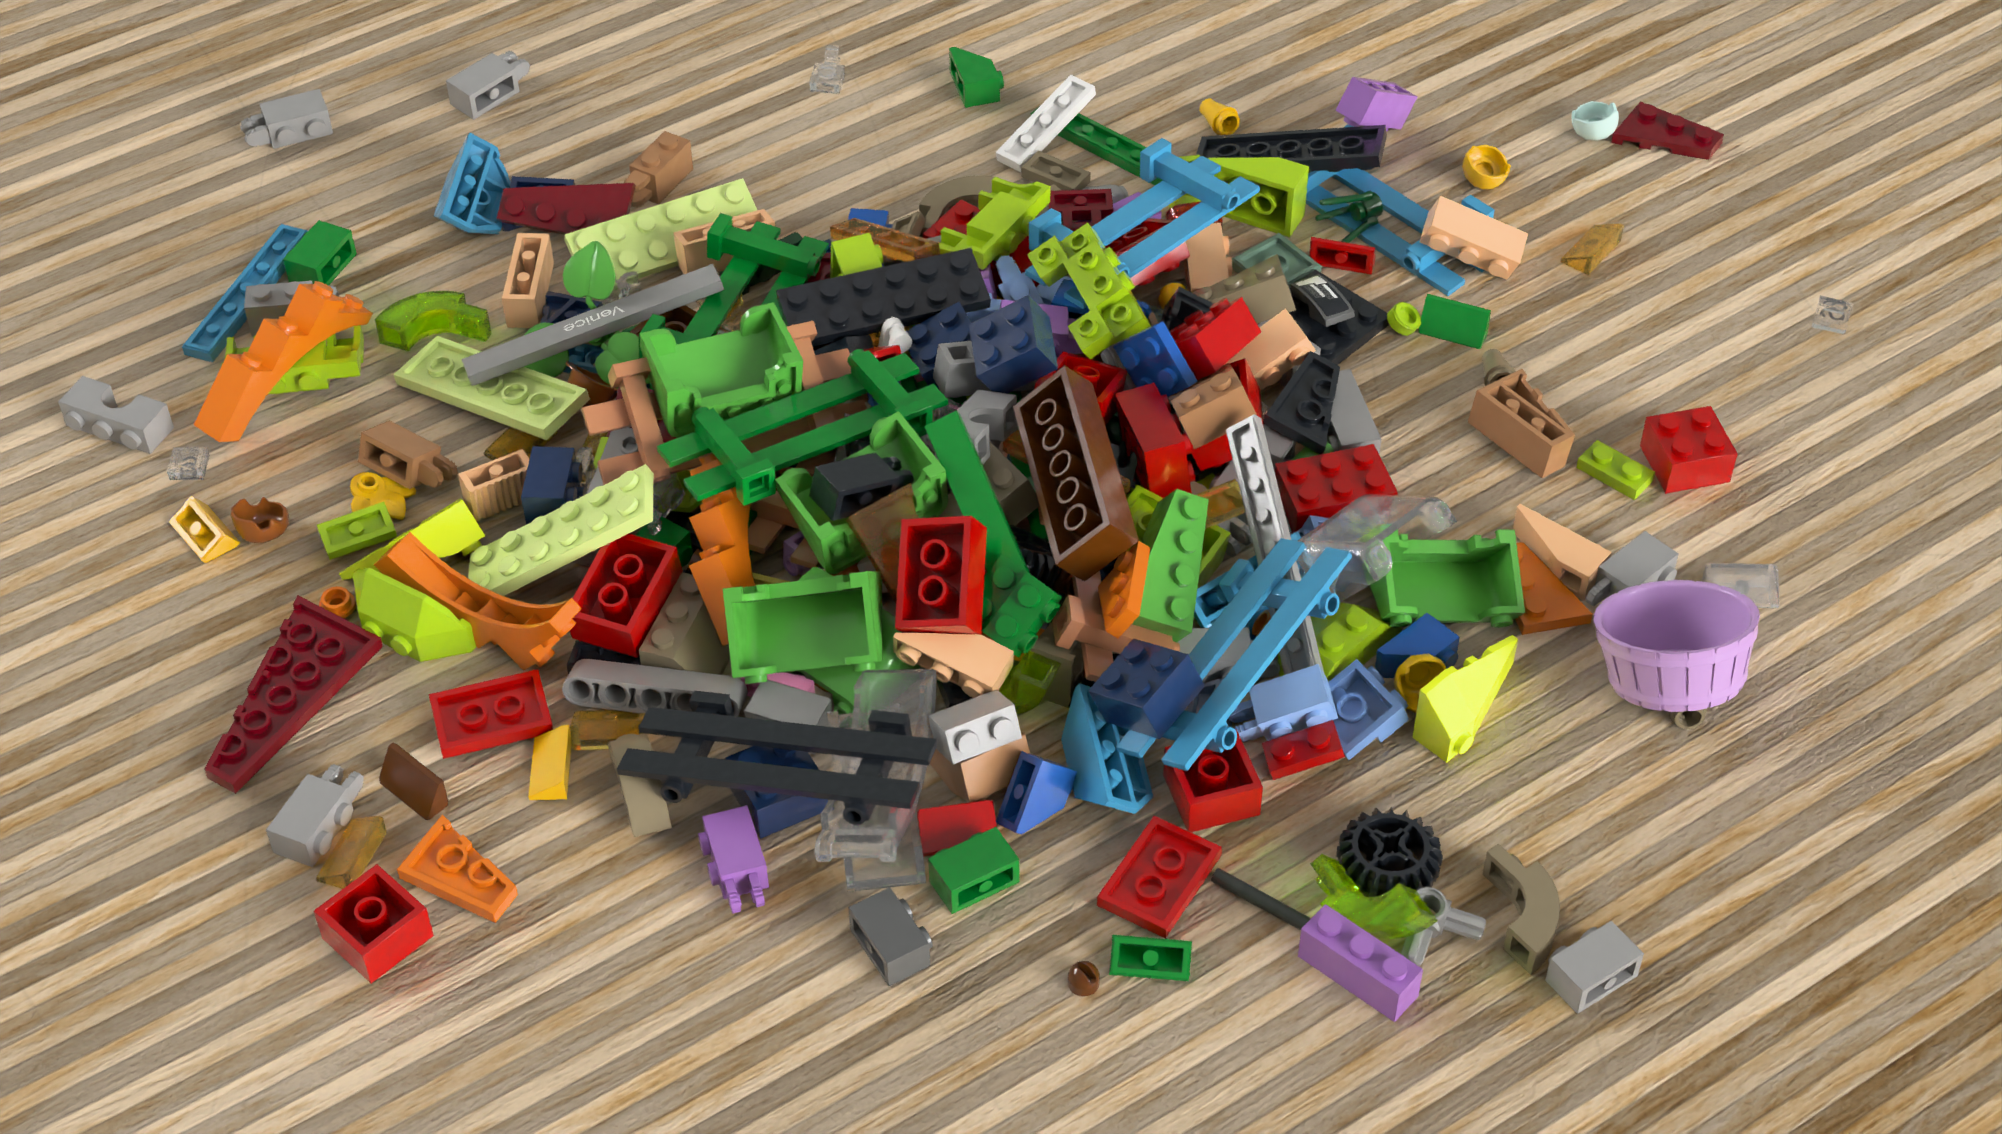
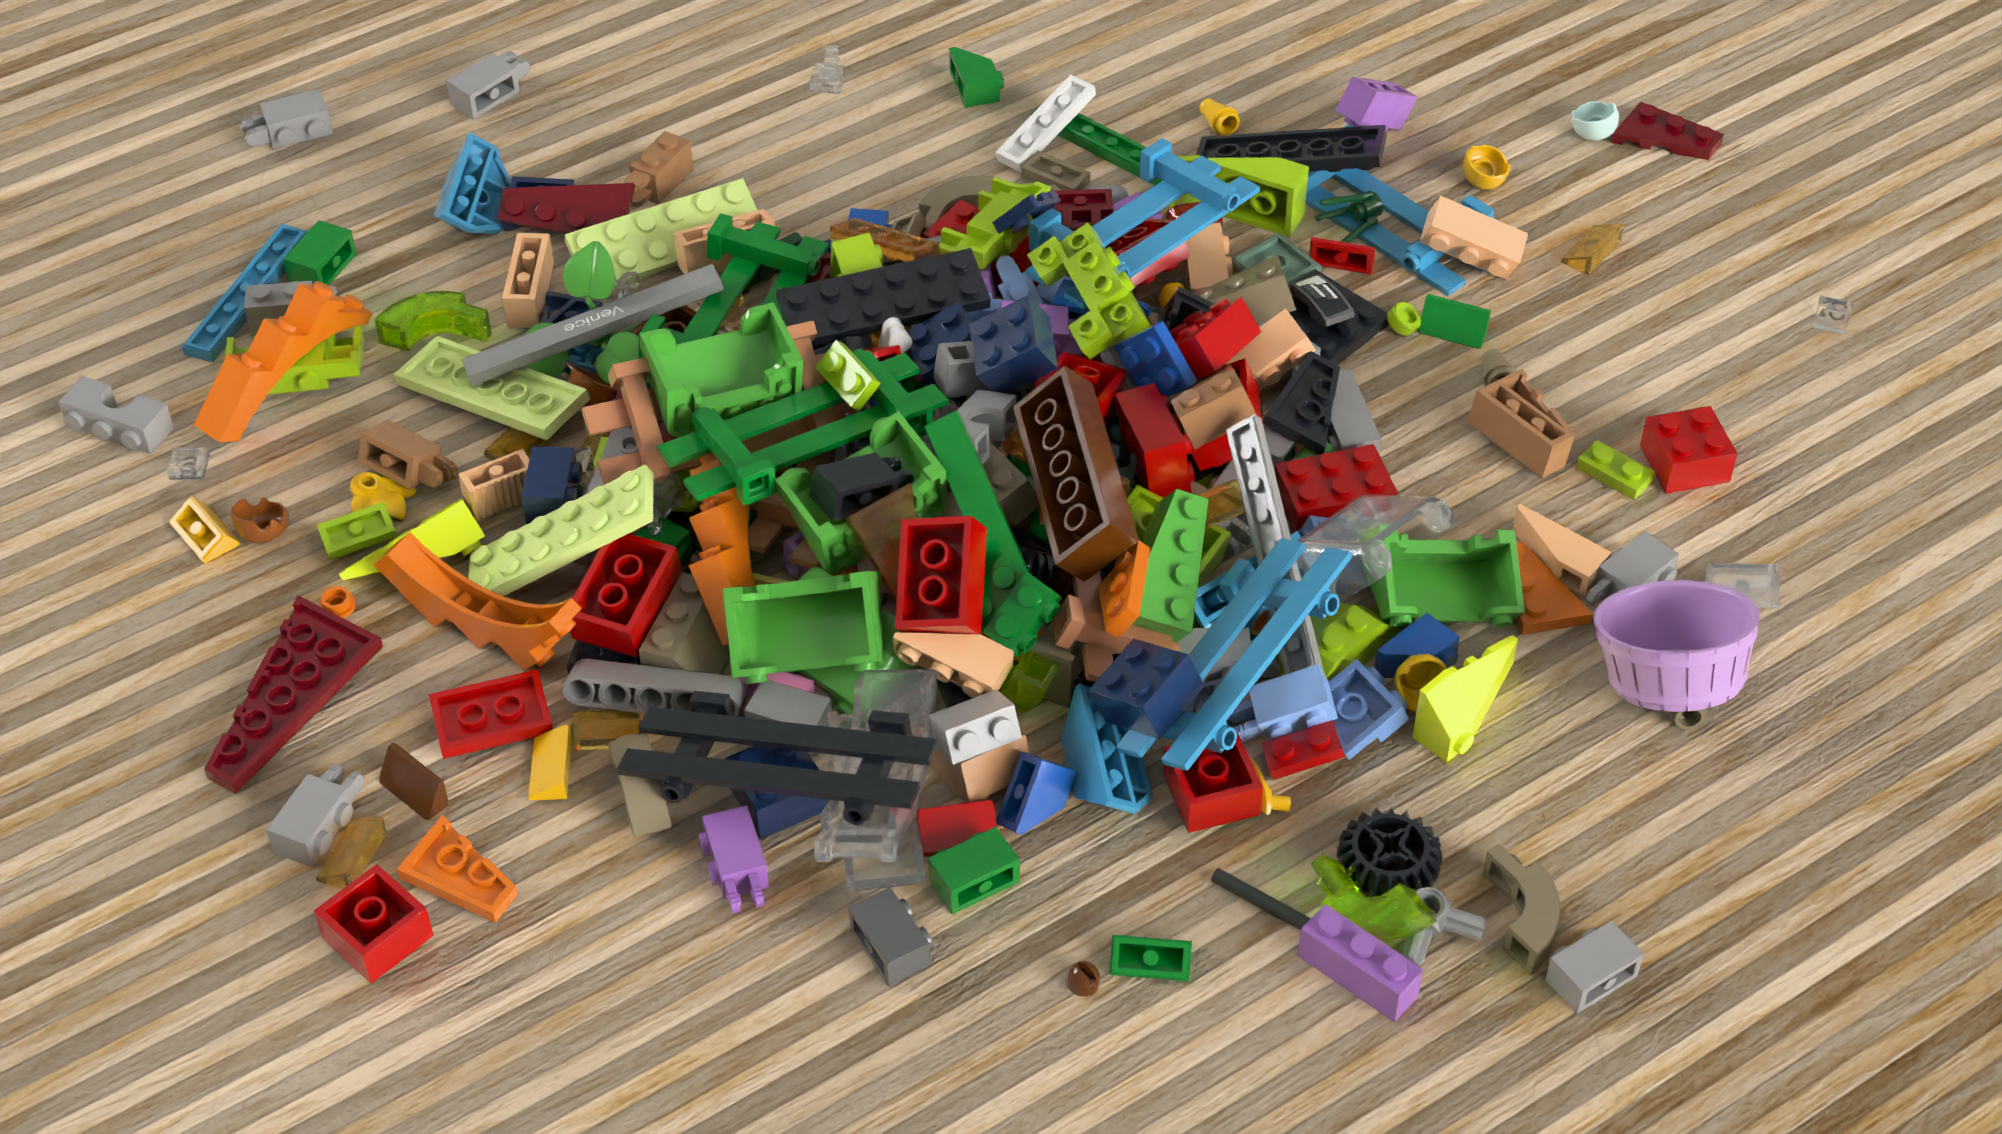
lime wedge [353,568,476,662] -> none
red plate [1097,816,1222,939] -> none
none -> lime plate [815,340,881,411]
none -> dark blue wing [992,190,1061,234]
none -> yellow bar [1250,758,1291,815]

